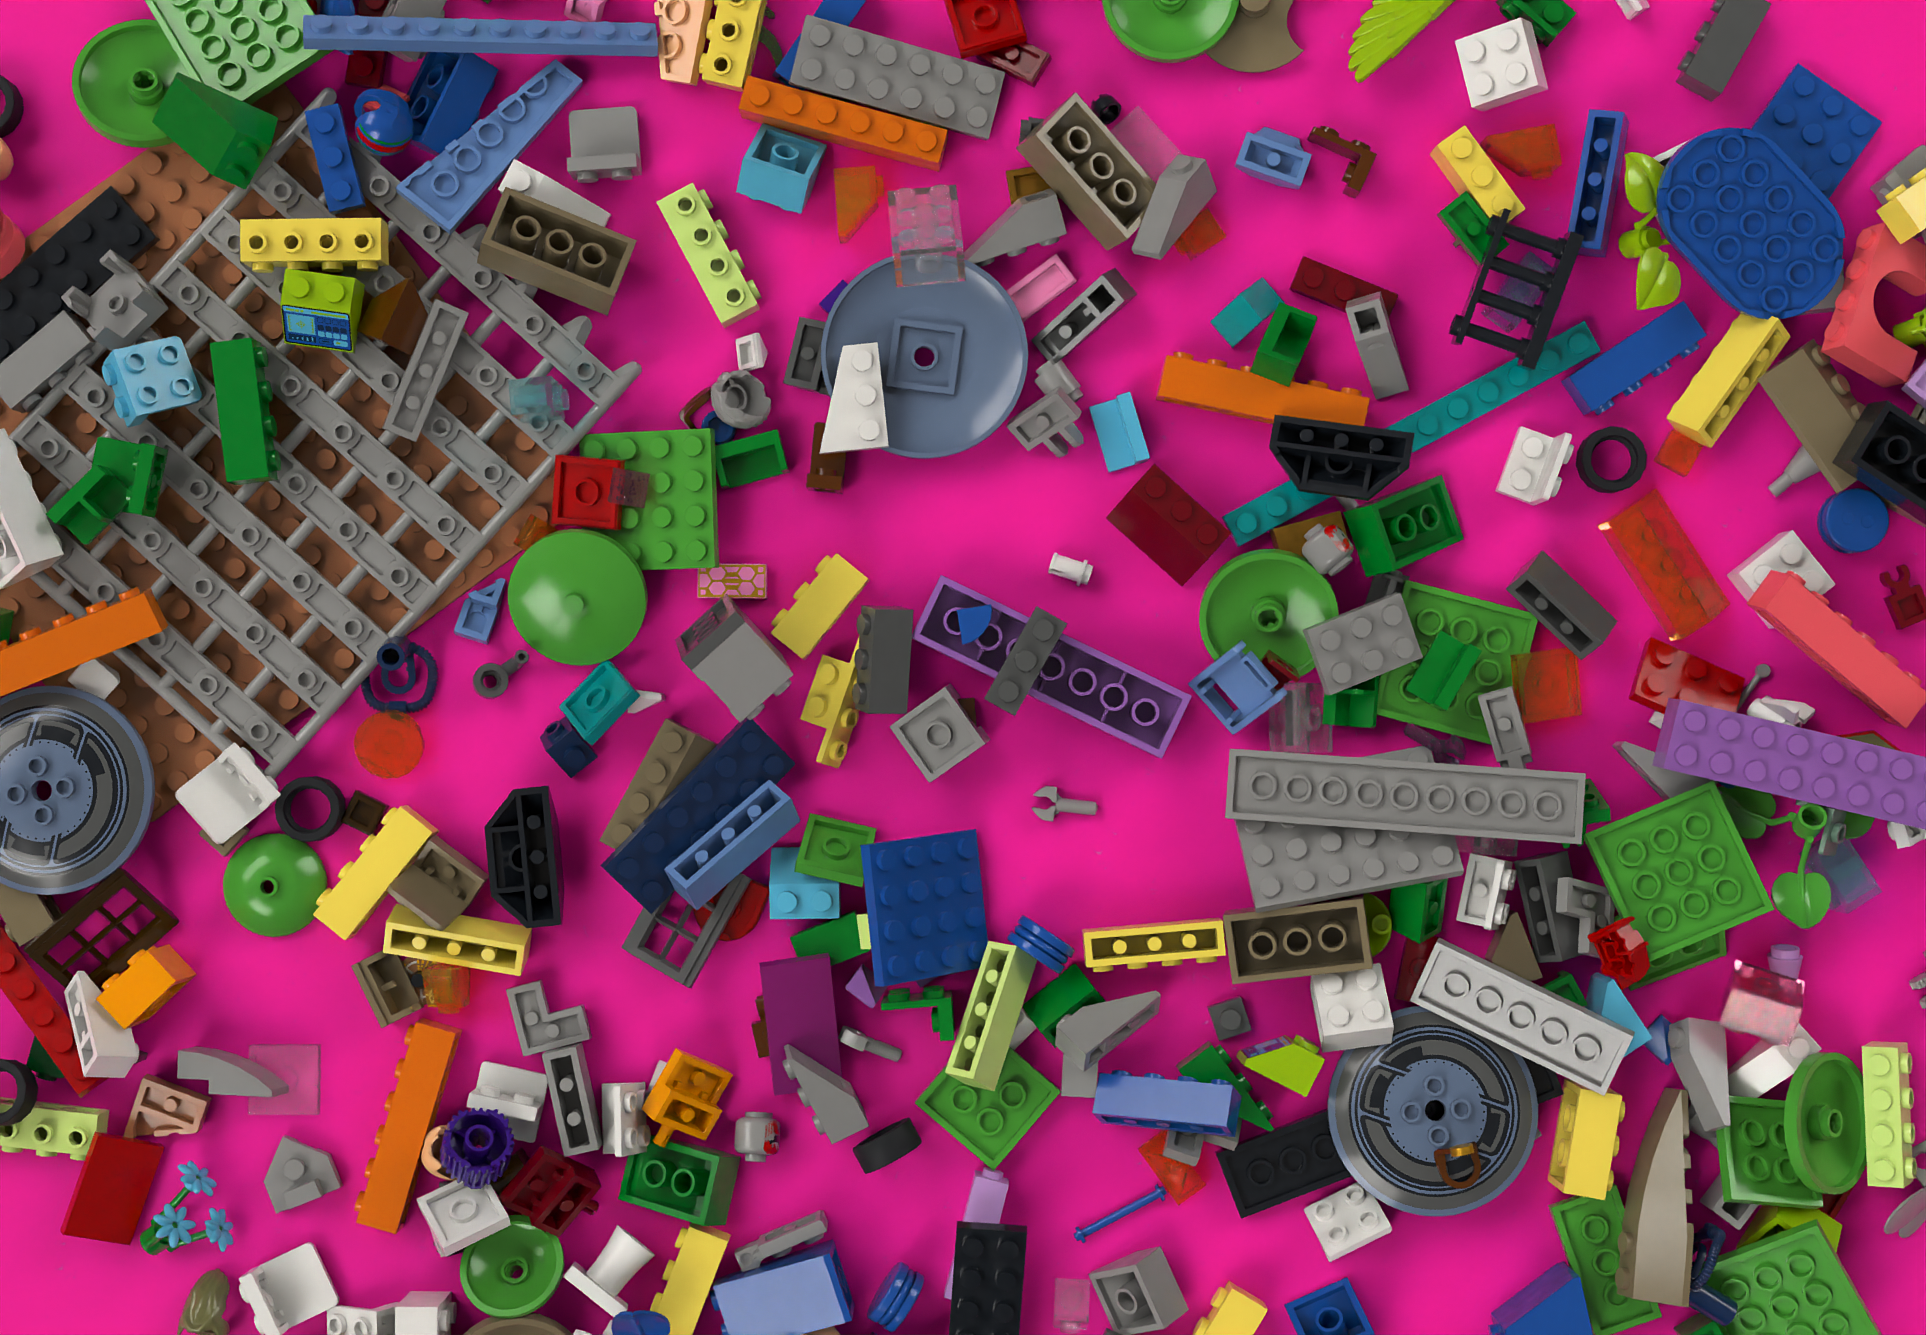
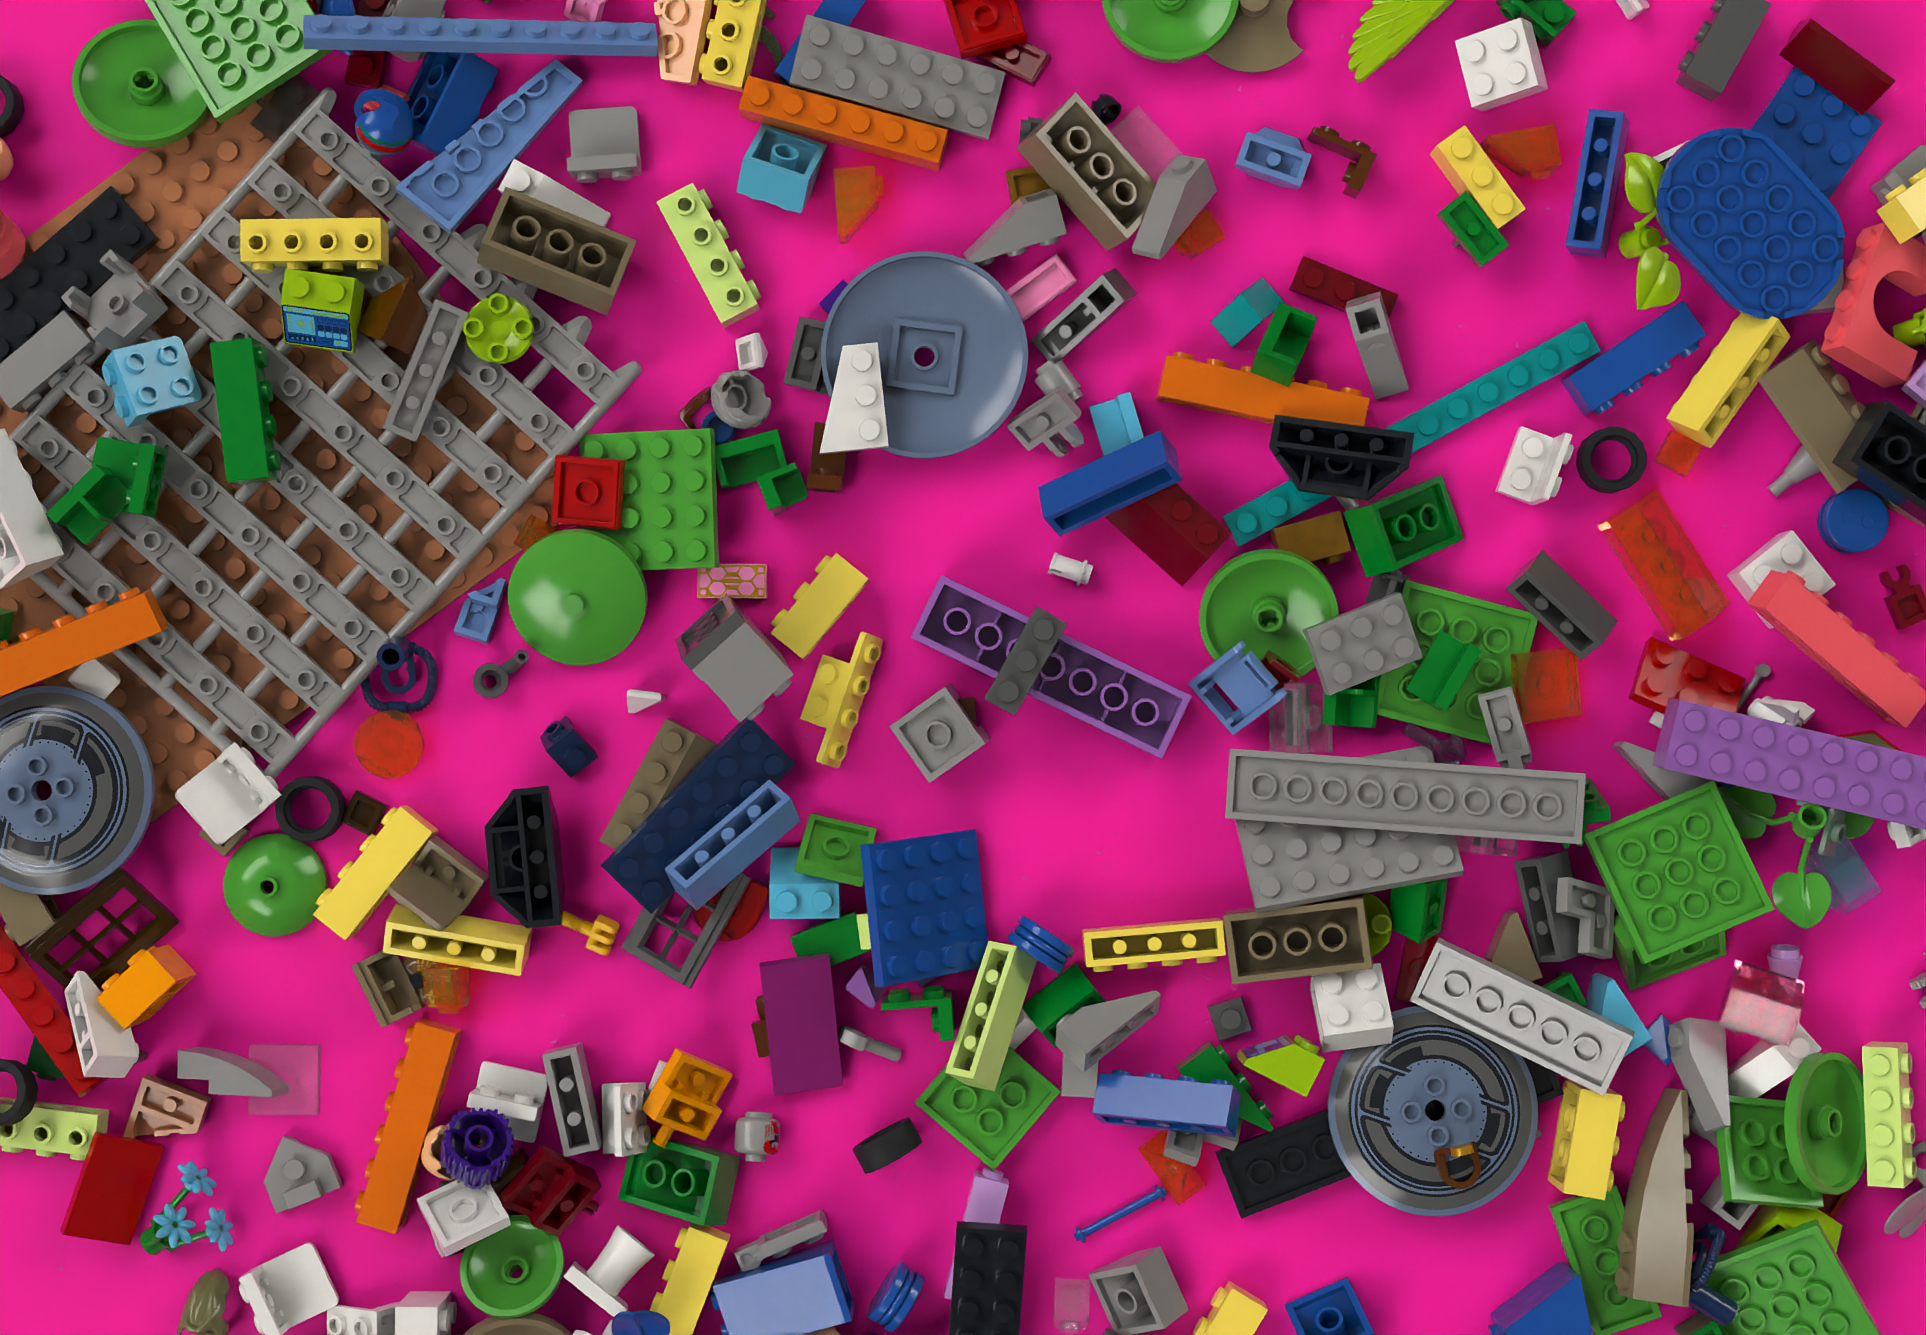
green slope [152,72,278,190] -> none
blue plate [304,103,366,215] -> none
light grey plate [506,979,592,1057] -> none
clear light blue brick [508,376,570,423] -> none
teal tile [559,660,641,745] -> none
clear pink tile [608,467,650,508] -> none
light grey slope [782,1044,869,1144] -> none
dark grey brick [852,605,914,714] -> none
clear brick [887,184,966,288] -> none
blue tile [957,604,992,645] -> none
light grey bar [1032,786,1098,821] -> none
light grey head [1302,523,1354,577] -> none
white bracket [1304,1182,1392,1262] -> none
black fence [1448,208,1584,371] -> none
white bracket [1456,853,1517,930] -> none
clear light blue brick [1481,251,1552,333] -> none
red piece [1587,916,1650,990] -> none
none -> clear smoke hinge [250,74,320,143]
none -> lime dish [463,293,534,364]
none -> yellow hinge [549,911,620,956]
none -> green panel [756,462,808,516]
none -> blue brick [1038,430,1182,536]
none -> dark red slope [1779,19,1896,115]

